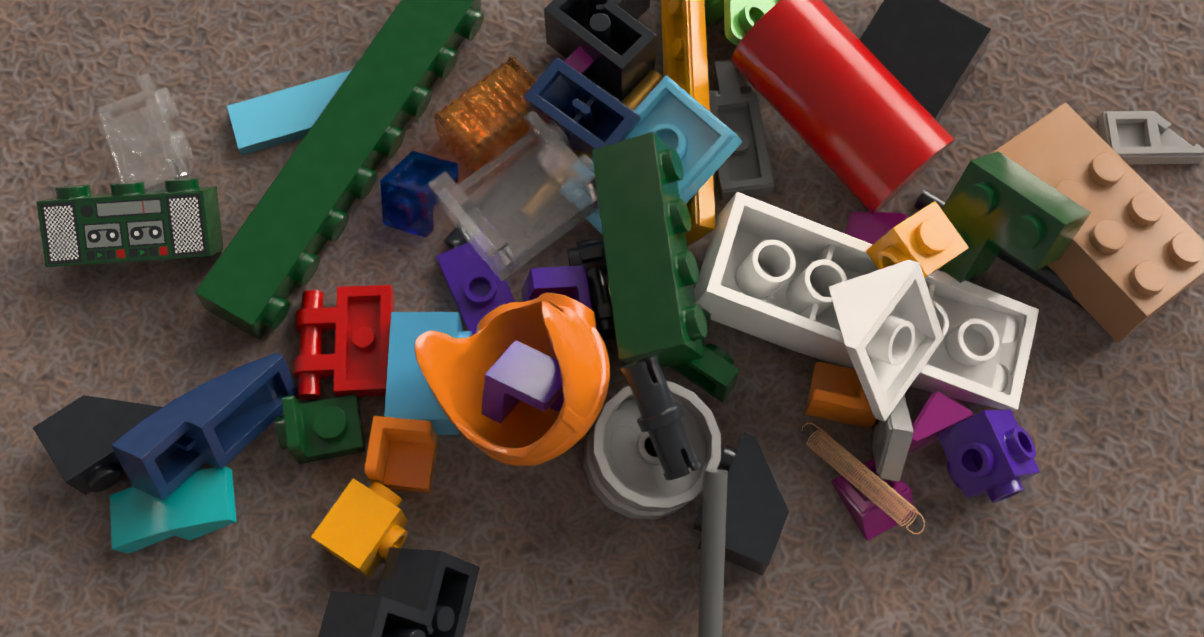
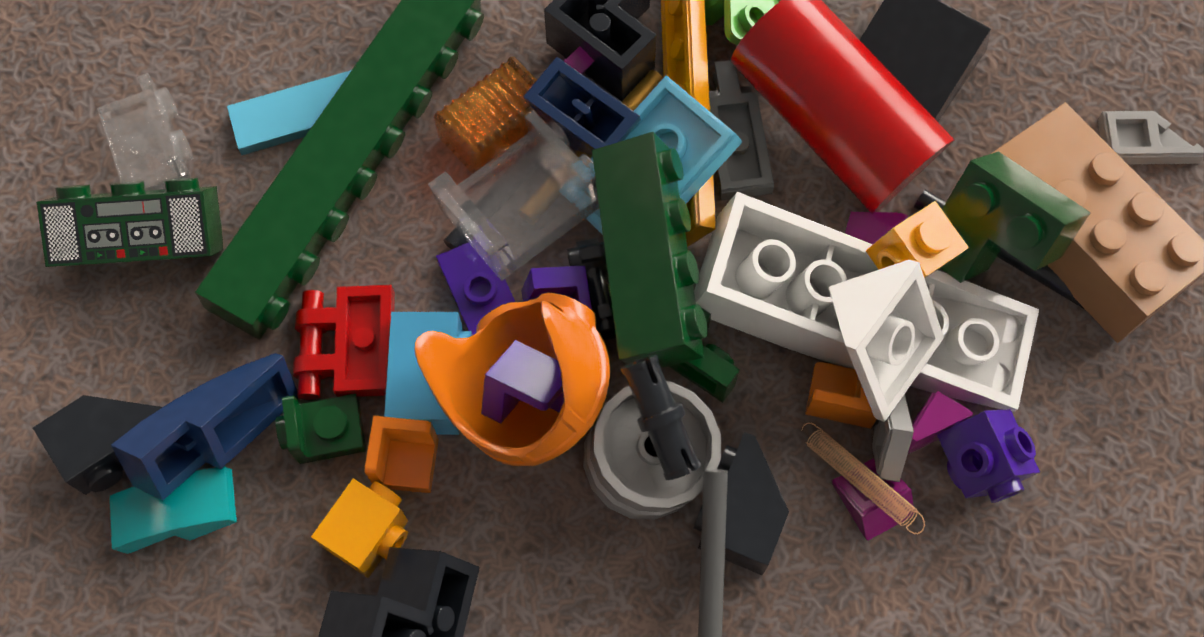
clear blue bracket [380,151,459,237] -> none

